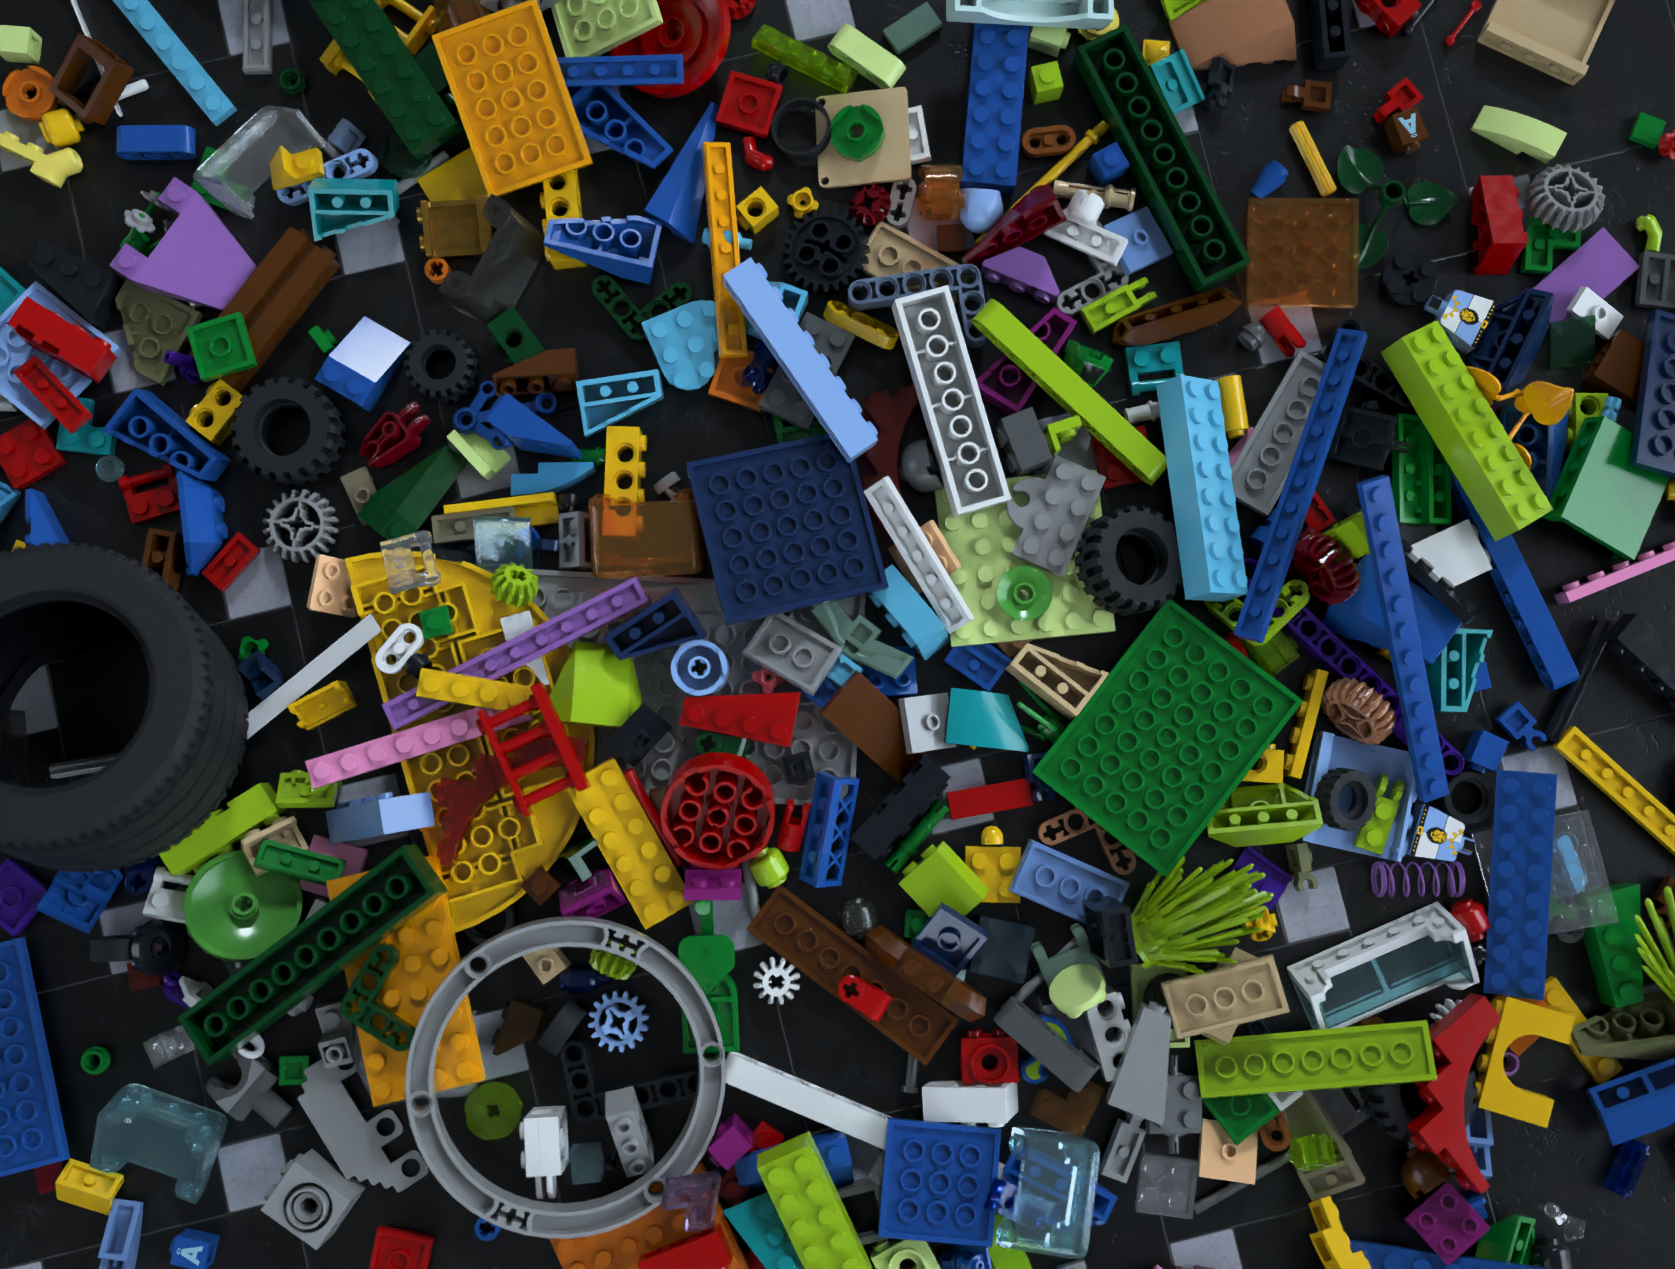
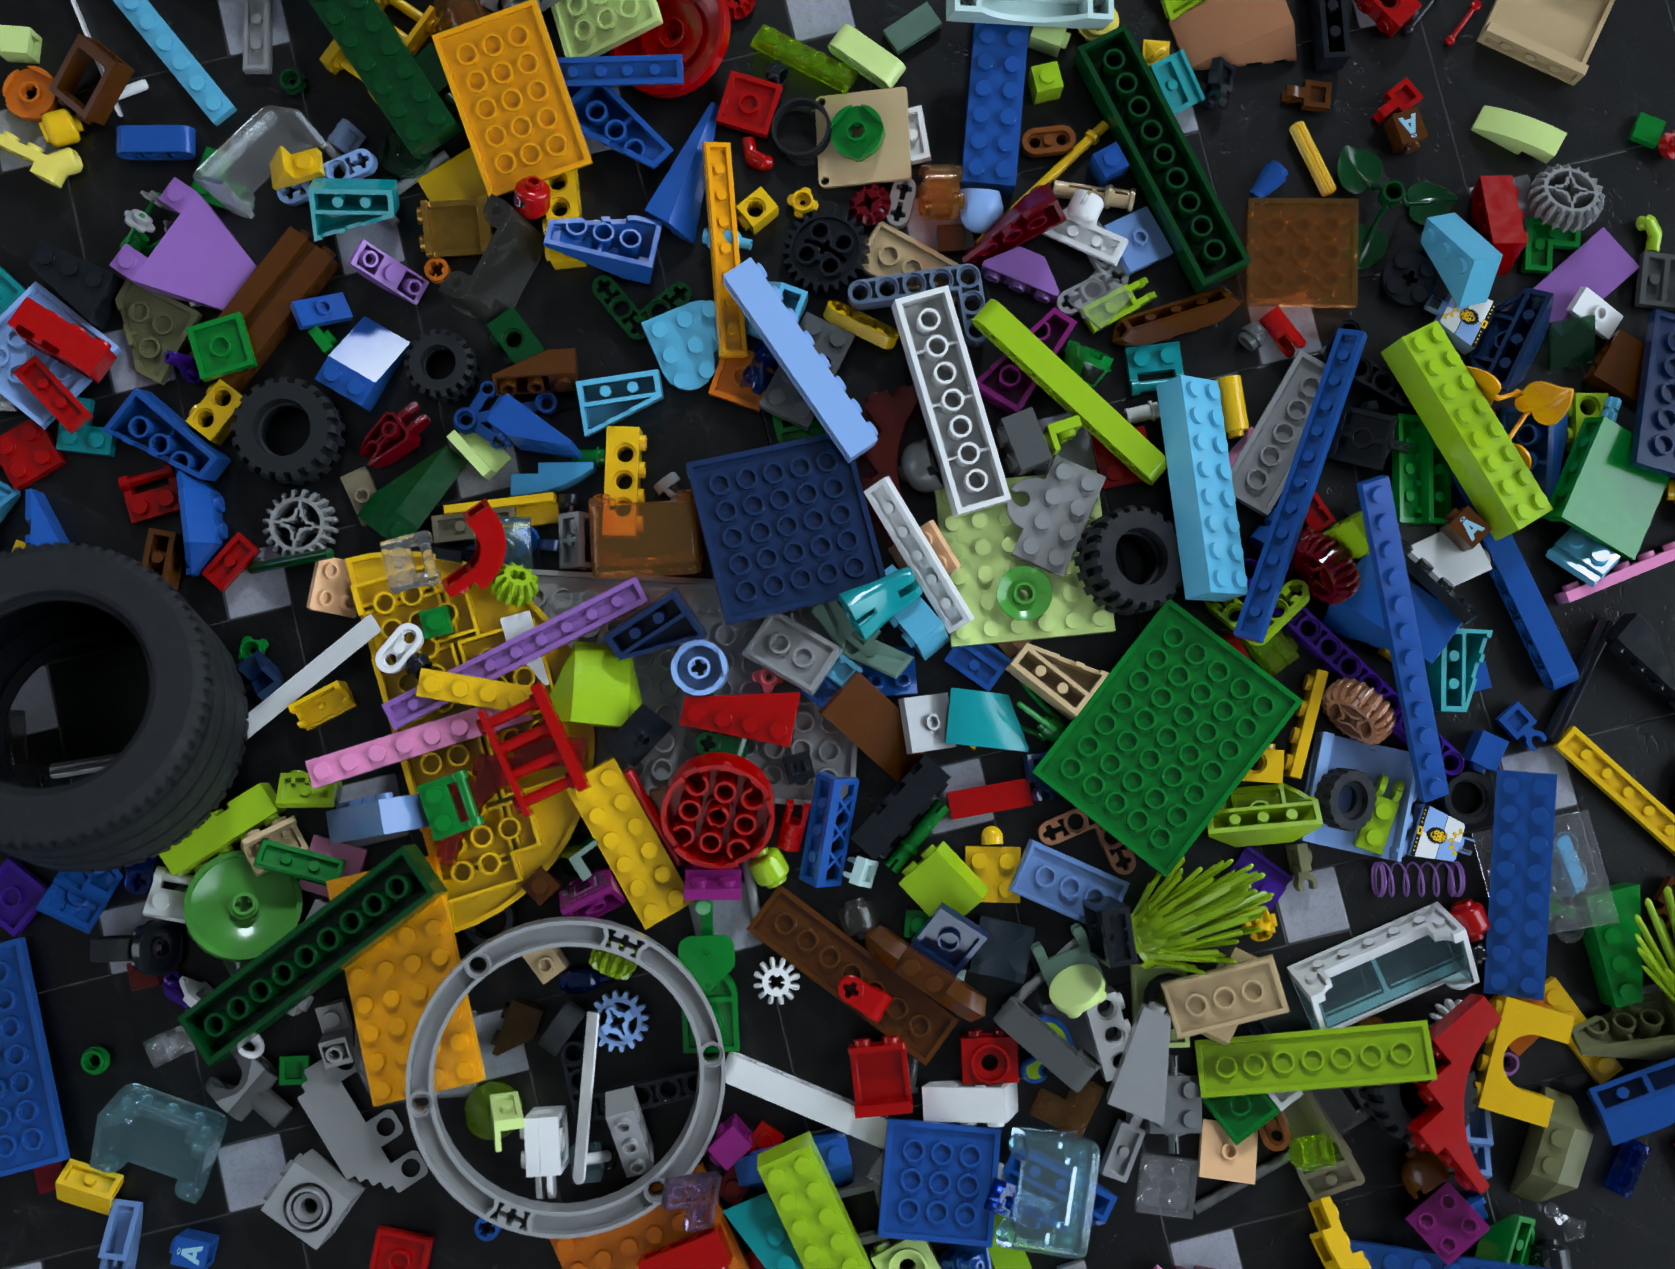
clear light blue plate [96,455,125,483] -> none
dark green beam [340,943,416,1051] -> none
none -> dark green bar [248,548,334,574]
none -> blue plate [290,292,353,330]
none -> medium lavender slope [348,239,429,305]
none -> green plate [417,769,485,841]
none -> red arch [441,498,506,598]
none -> yellowish green panel [489,1091,524,1152]
none -> red head [514,176,551,219]
none -> white piece [573,1011,612,1185]
none -> teal piece [838,566,923,641]
none -> light aqua tile [843,856,879,888]
none -> red panel [848,1035,913,1119]
none -> clear piece [1067,267,1133,331]
none -> medium azure wedge [1420,212,1503,308]
none -> reddish brown brick [1439,506,1492,552]
none -> olive wedge [1509,1085,1594,1203]
none -> medium azure plate [1546,527,1620,587]

